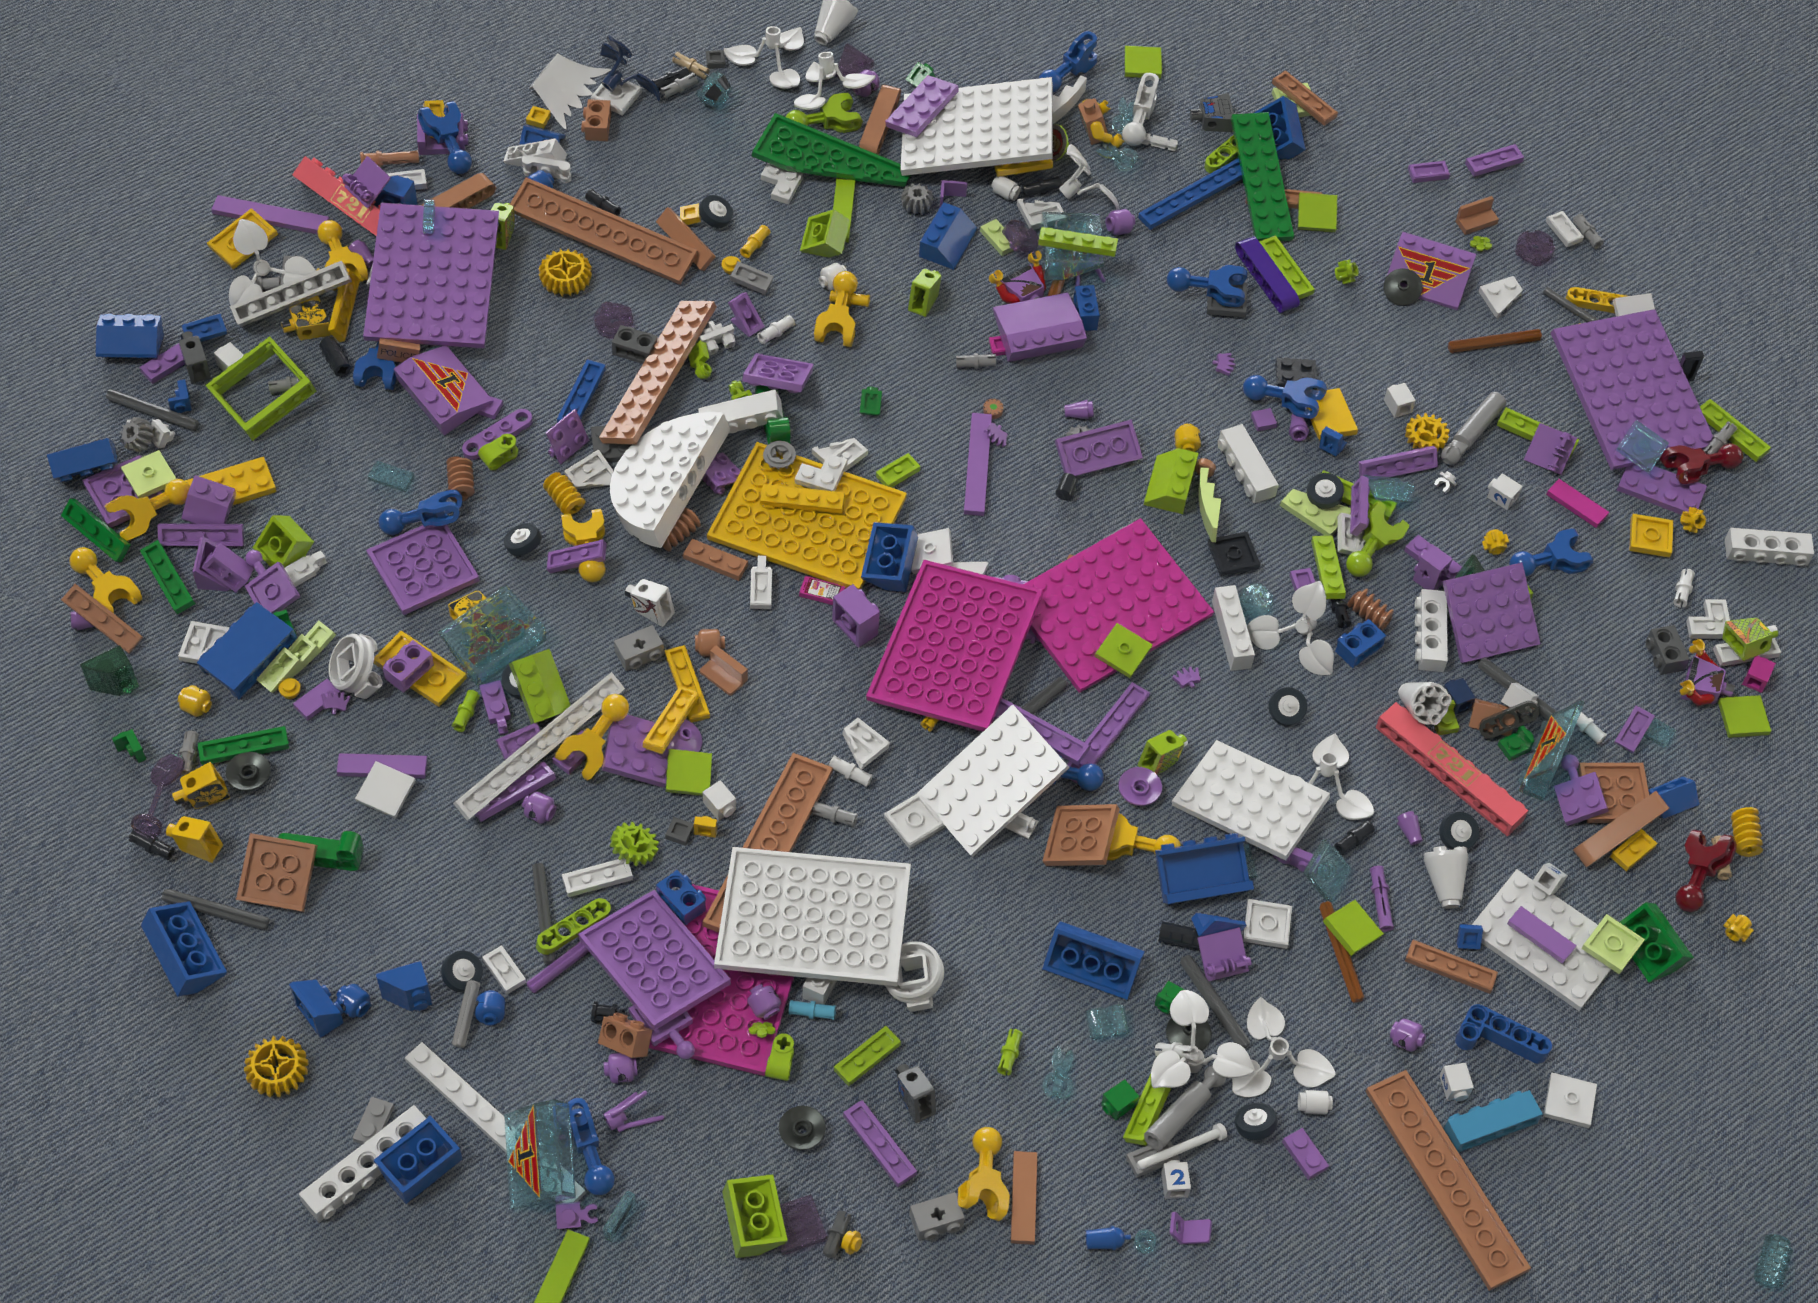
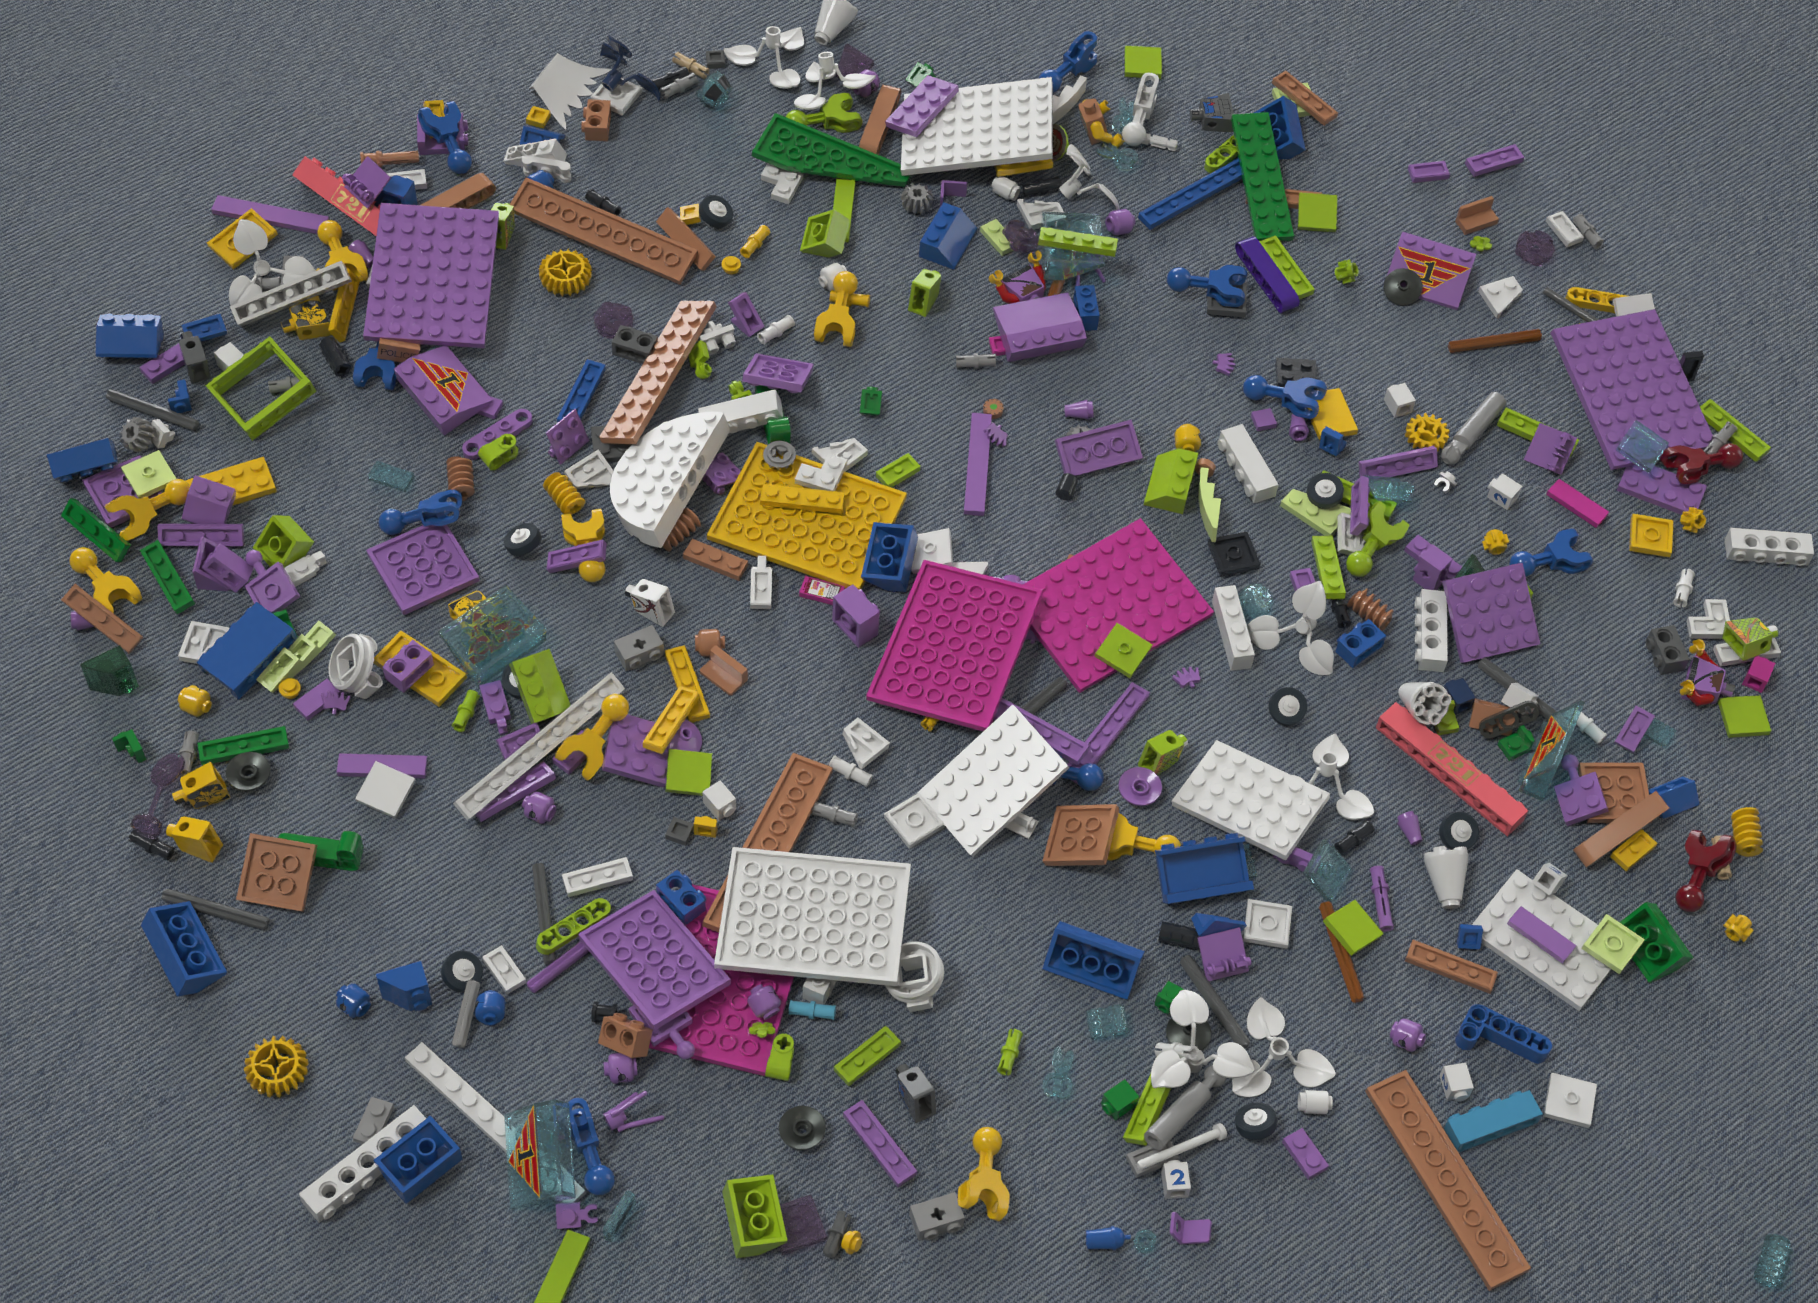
blue slope [289,980,344,1038] -> none
clear light blue beam [423,199,435,234] -> none
lime gear [610,822,659,866] -> none
light grey plate [730,262,774,295] -> none
nougat tile [1011,1151,1037,1245] -> none

